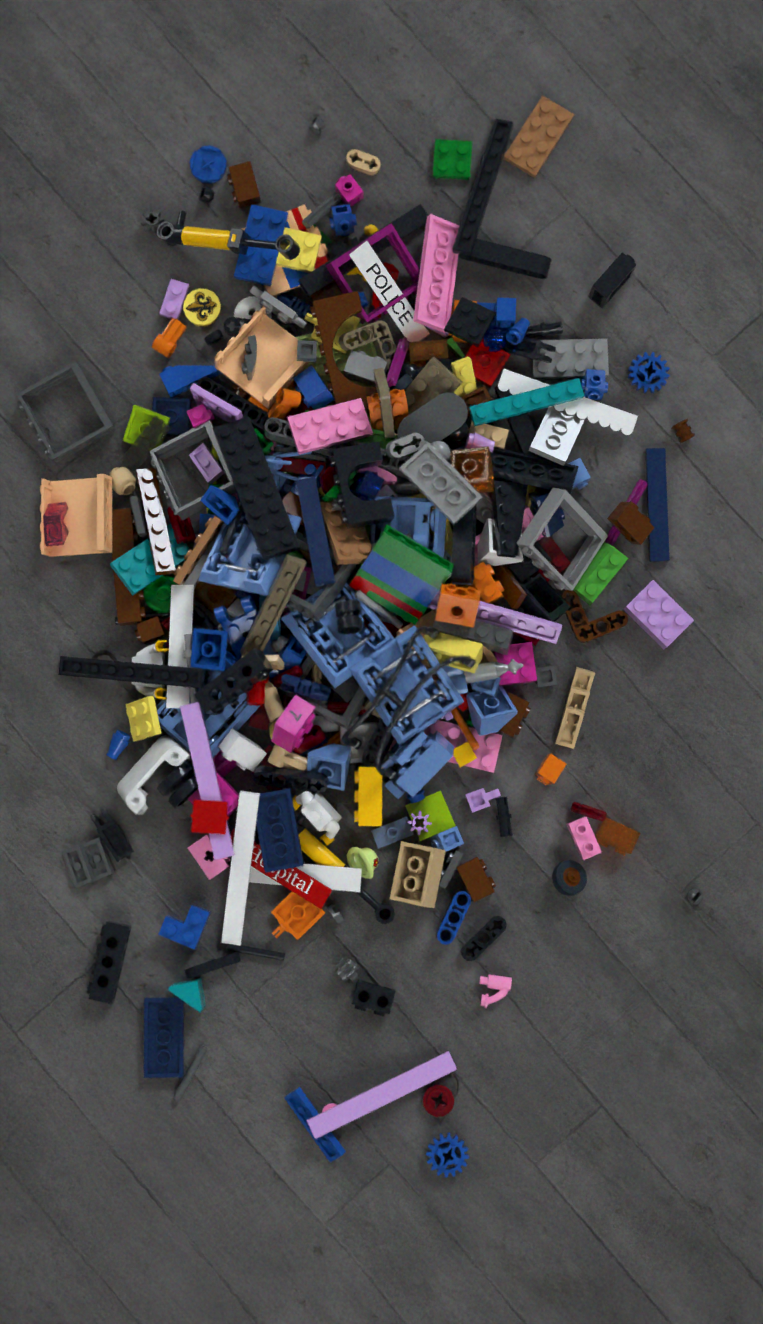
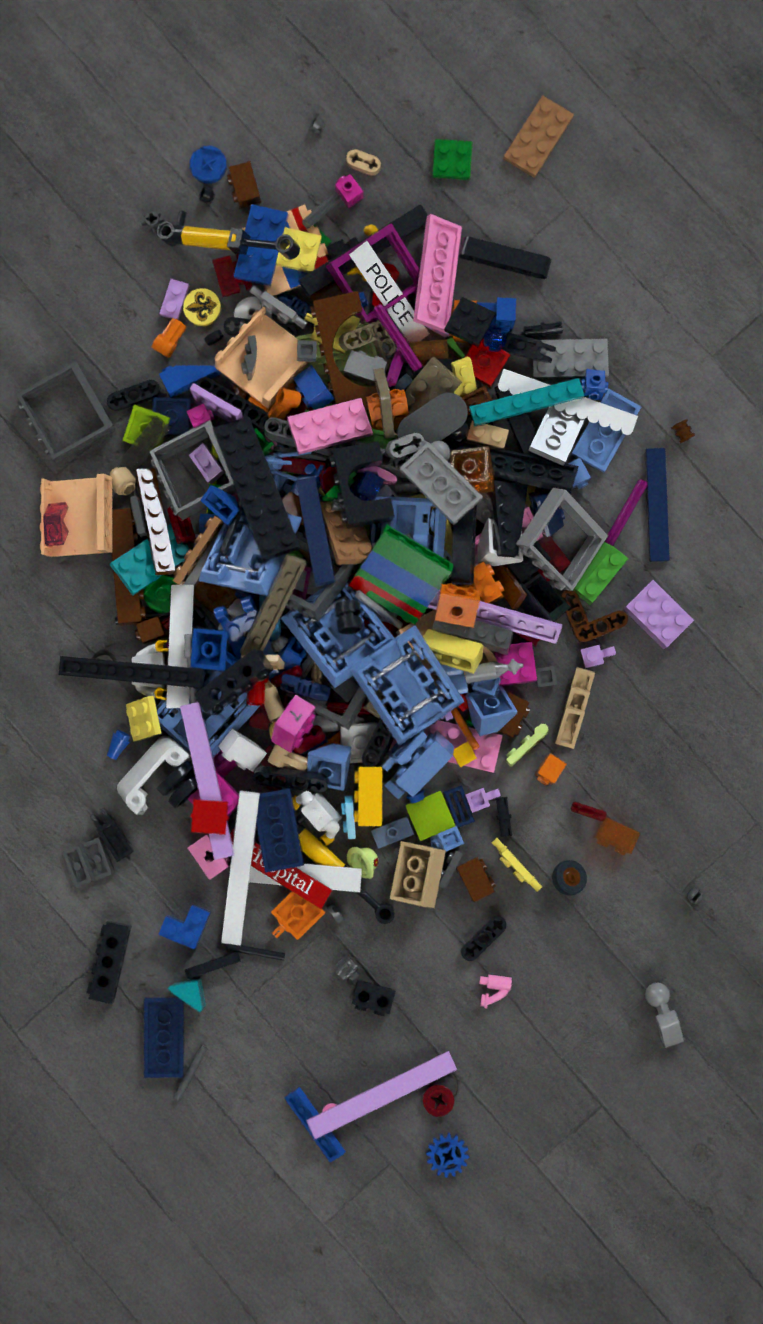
blue brick [329,204,357,236] -> none
black bar [342,626,476,780] -> none
lavender gear [407,811,432,835] -> none
blue beam [436,891,471,945] -> none
black tile [452,118,514,257] -> none
lavender cone [465,432,495,452] -> none
blue cone [506,318,530,345] -> none
bright pink brick [566,816,602,860] -> none
black window [588,252,637,309] -> none
reddish brown brick [607,501,655,545] -> none
blue gear [628,352,670,394] -> none
none -> black beam [107,380,161,411]
none -> dark red plate [212,254,253,297]
none -> medium azure plate [341,795,356,839]
none -> magenta axle [373,304,422,371]
none -> dark blue tile [444,785,475,828]
none -> light yellow plate [492,837,542,892]
none -> yellowish green hinge [506,723,549,767]
none -> medium blue plate [571,388,641,473]
none -> lavender plate [580,645,616,669]
none -> light grey beam [645,982,684,1048]

